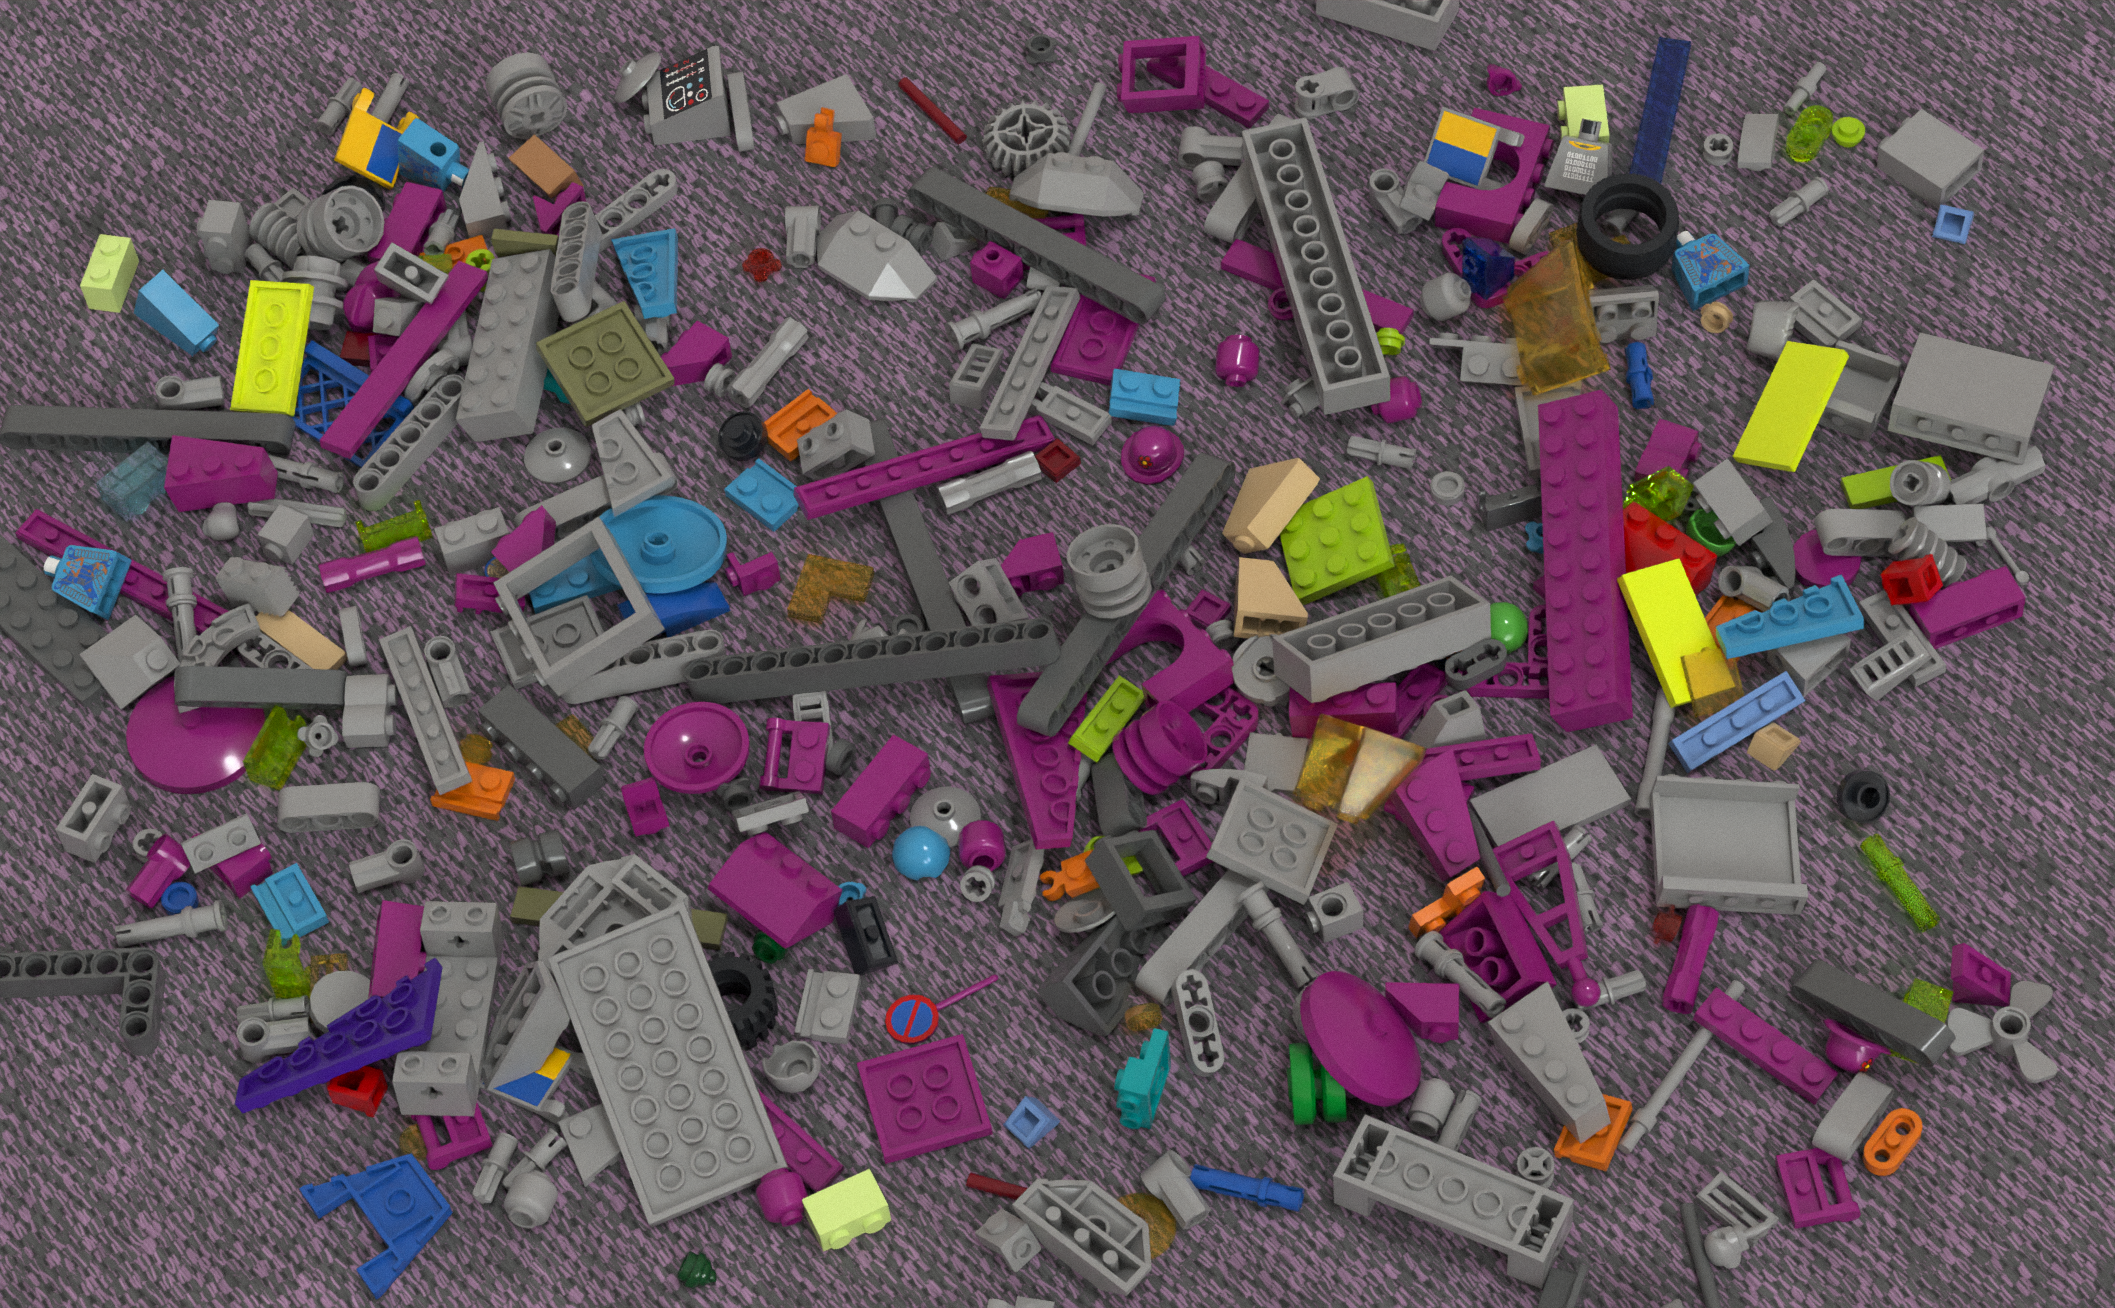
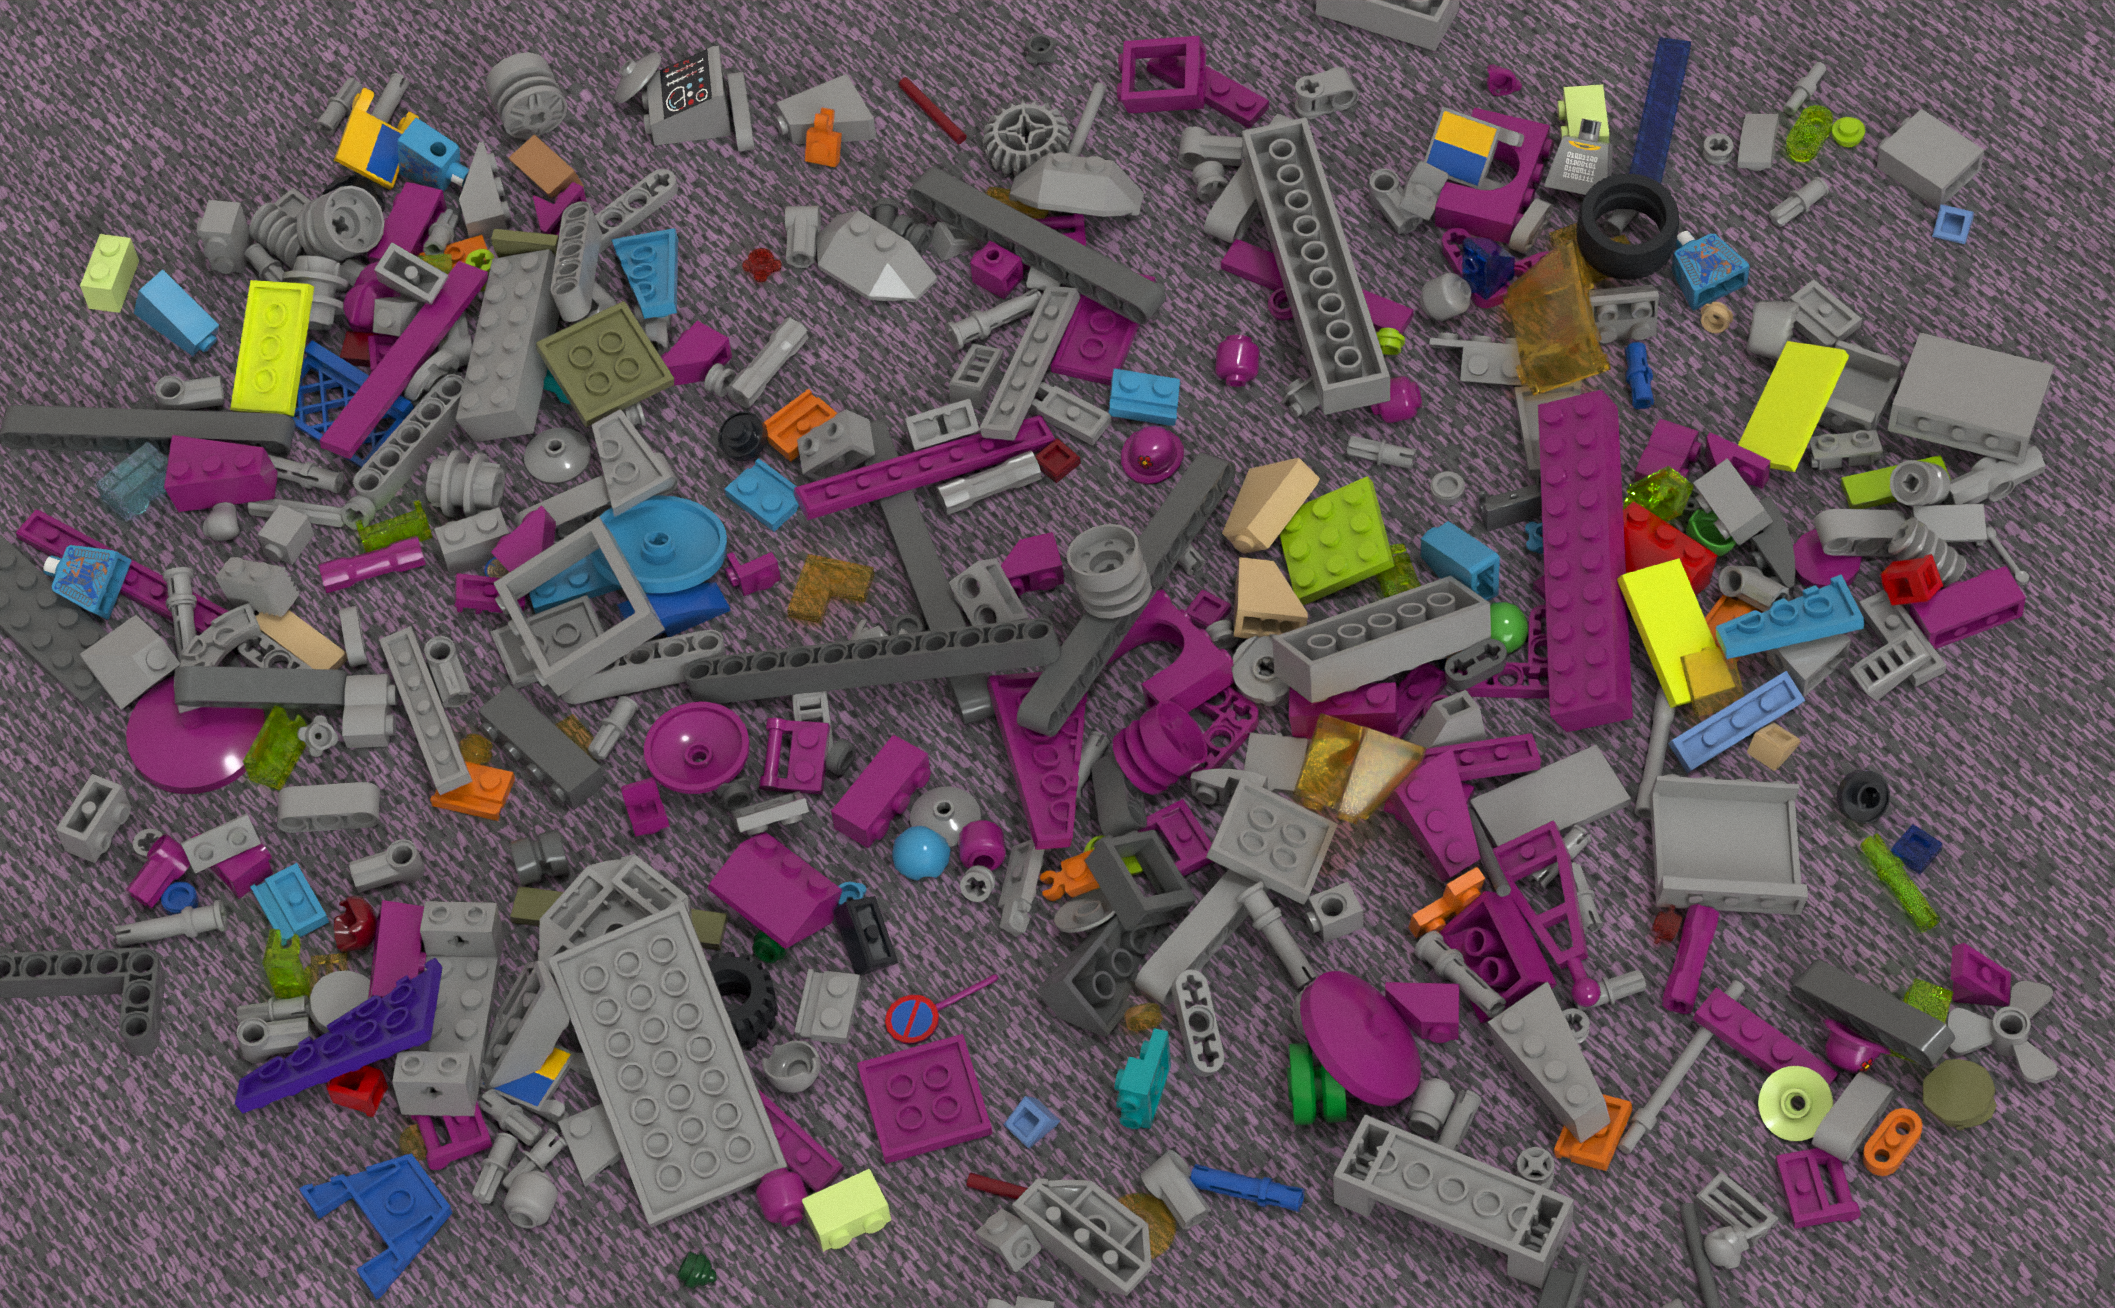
lime tile [1068,675,1145,763] -> none
none -> dark red hair [334,896,377,953]
none -> light grey bush [341,495,376,530]
none -> light grey piece [426,449,505,518]
none -> light grey axle [479,1089,543,1146]
none -> light grey brick [904,398,980,452]
none -> dark azure slope [1421,521,1500,601]
none -> magenta slope [1705,432,1771,489]
none -> yellowish green dish [1758,1066,1833,1141]
none -> light grey hinge [1809,430,1883,471]
none -> clear blue plate [1890,824,1943,875]
none -> olive hat [1922,1059,1997,1130]

